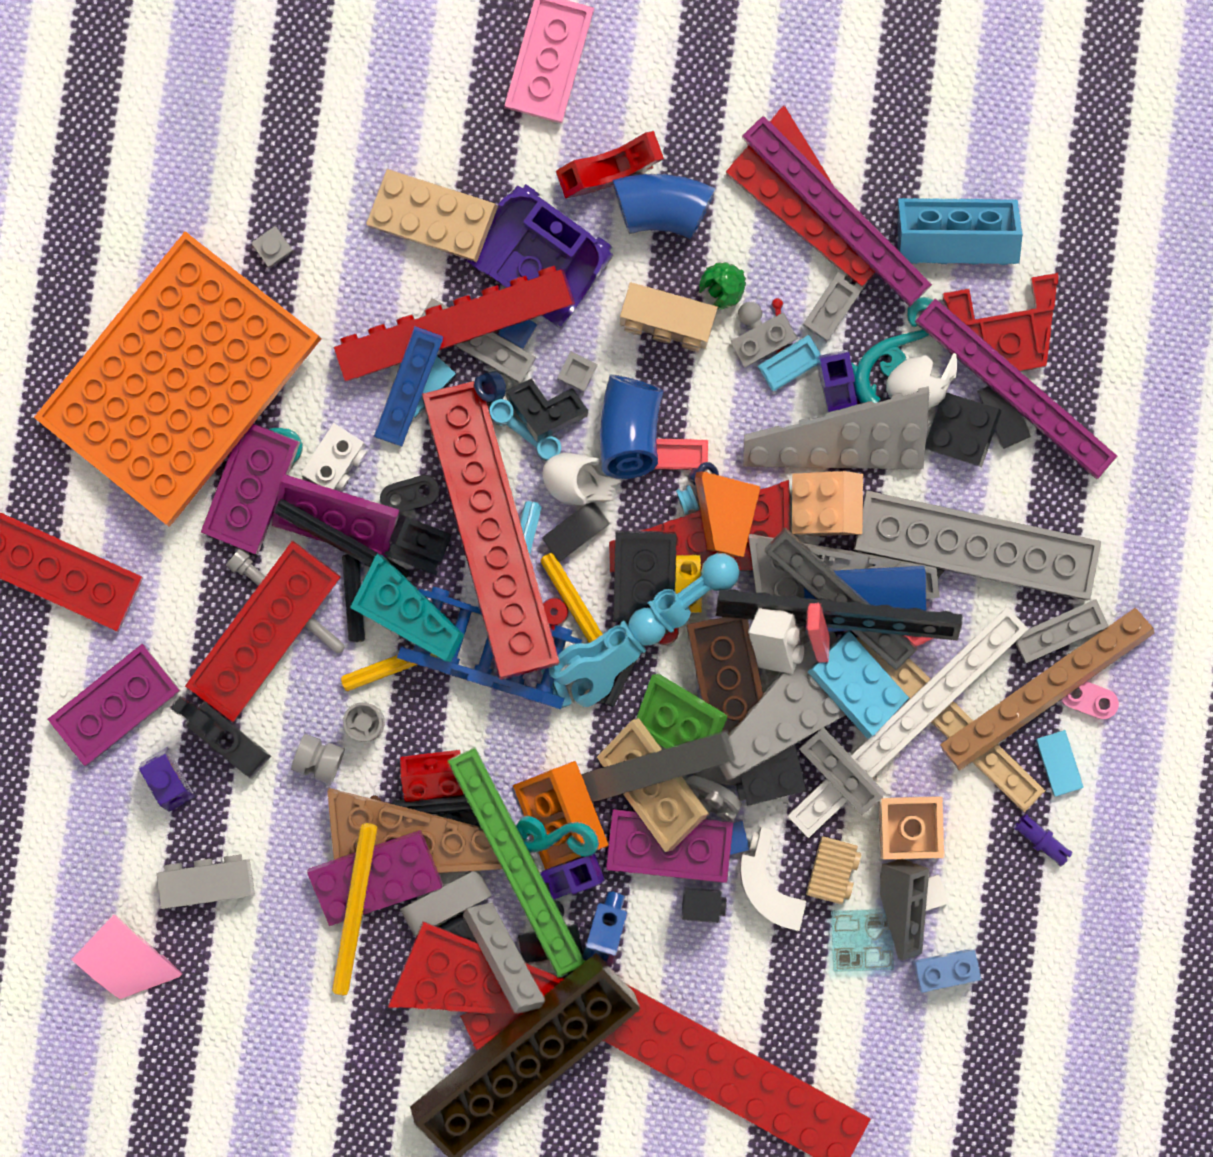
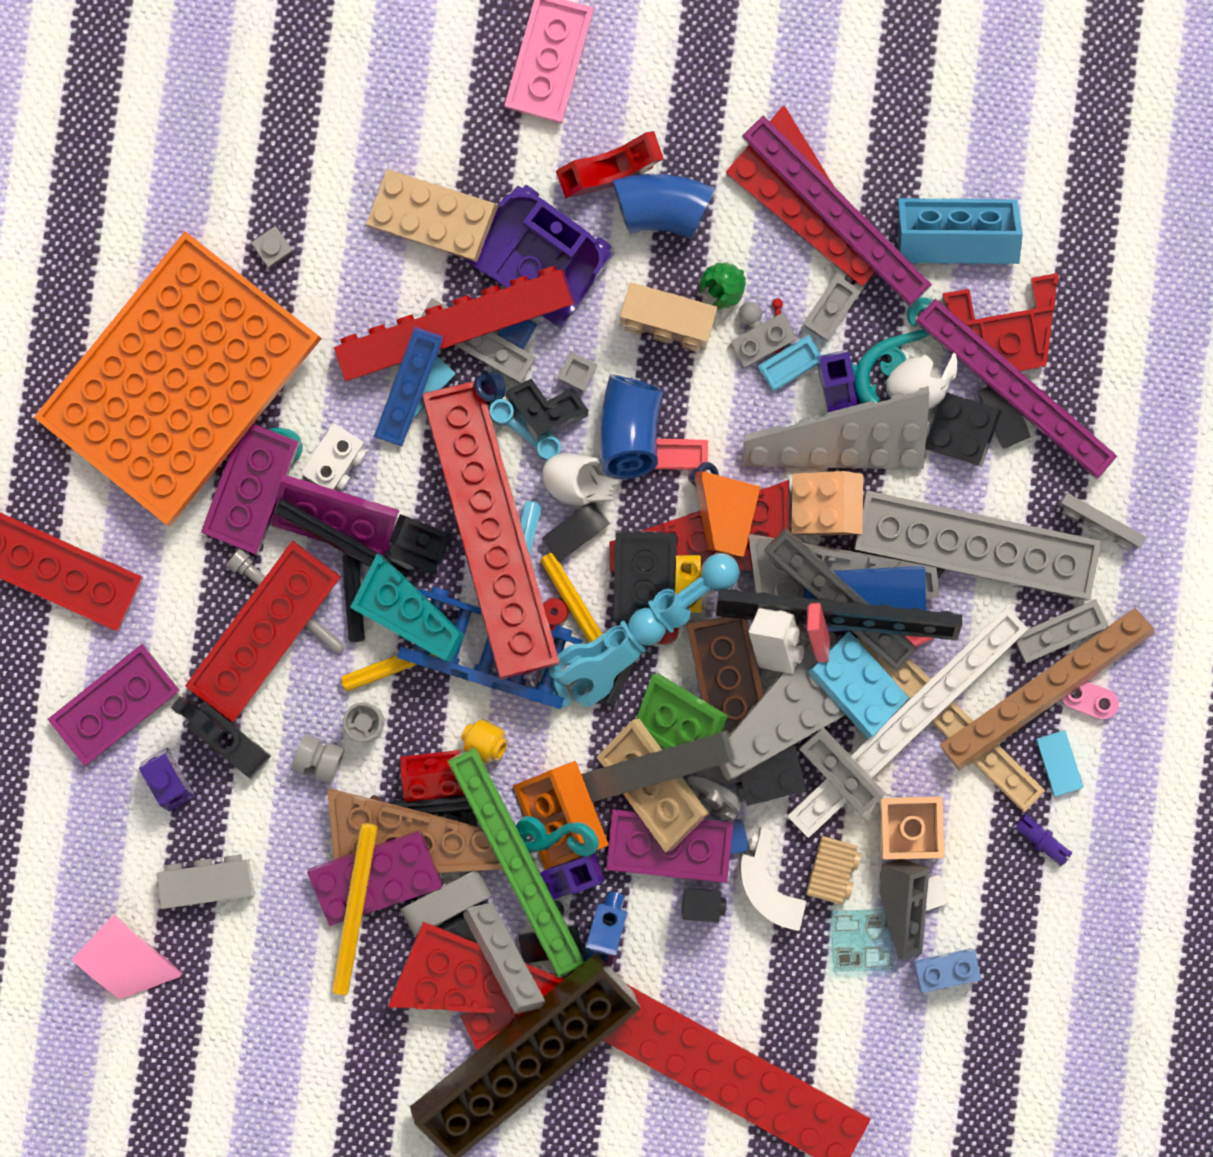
black plate [380,475,440,514] -> none
medium azure bush [676,485,699,515] -> none
none -> yellow head [461,719,508,764]
none -> light grey plate [1057,493,1147,551]

